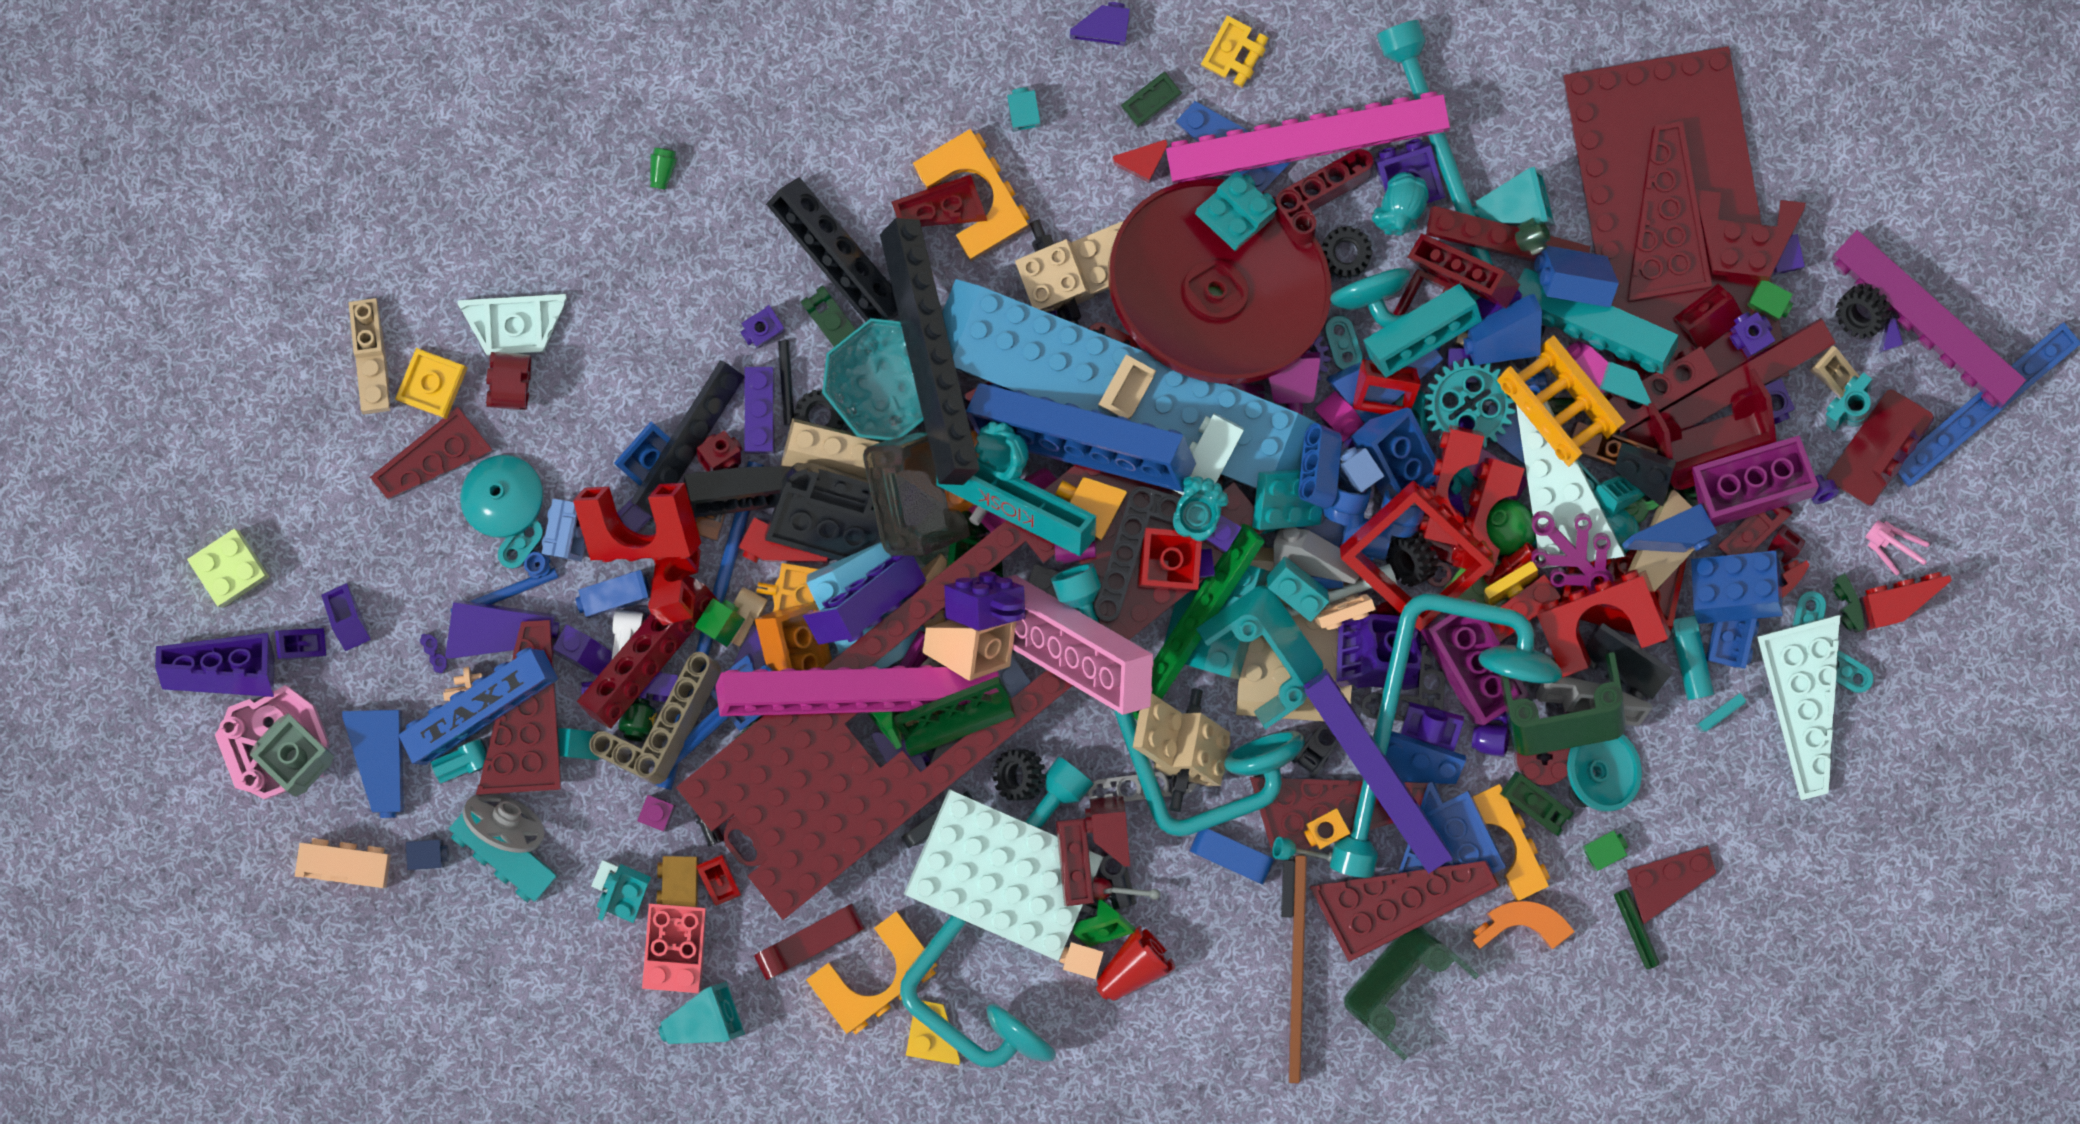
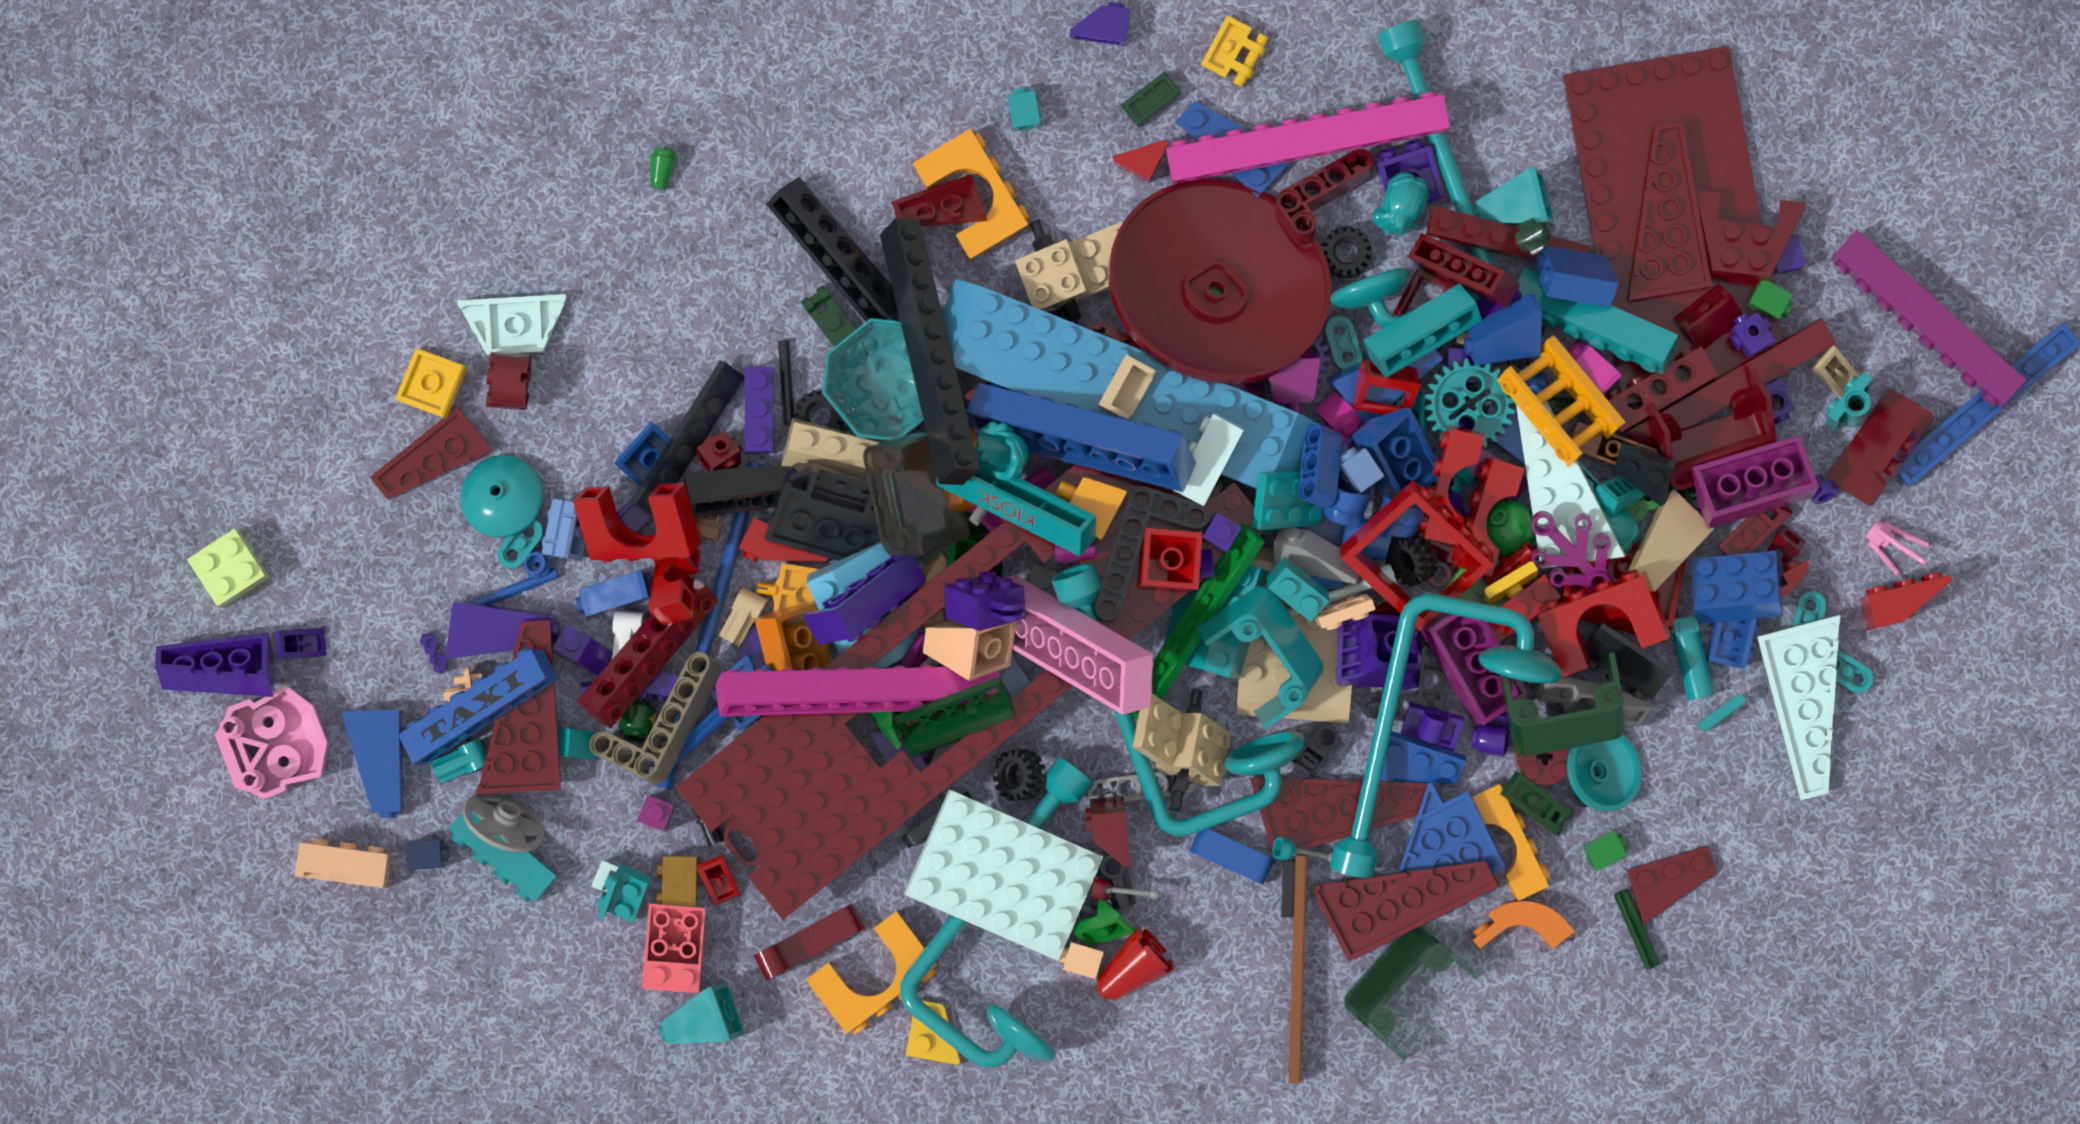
sand green slope [250,713,334,797] -> none
dark purple slope [321,583,371,651] -> none
tan slope [348,298,391,415] -> none
green brick [695,598,745,647] -> none
dark purple brick [740,305,785,349] -> none
dark red tile [1056,818,1094,906] -> none
teal hair [1173,476,1228,541] -> none
teal plate [1195,171,1277,251] -> none
dark purple tile [1303,669,1453,874] -> none
light orange brick [1304,808,1350,849] -> none
teal tile [1599,362,1651,406] -> none
blue slope [1622,504,1717,553] -> none
dark green slope [1832,573,1864,633] -> none
black tyre [1836,284,1891,339] -> none
dark purple slope [1879,318,1903,353] -> none

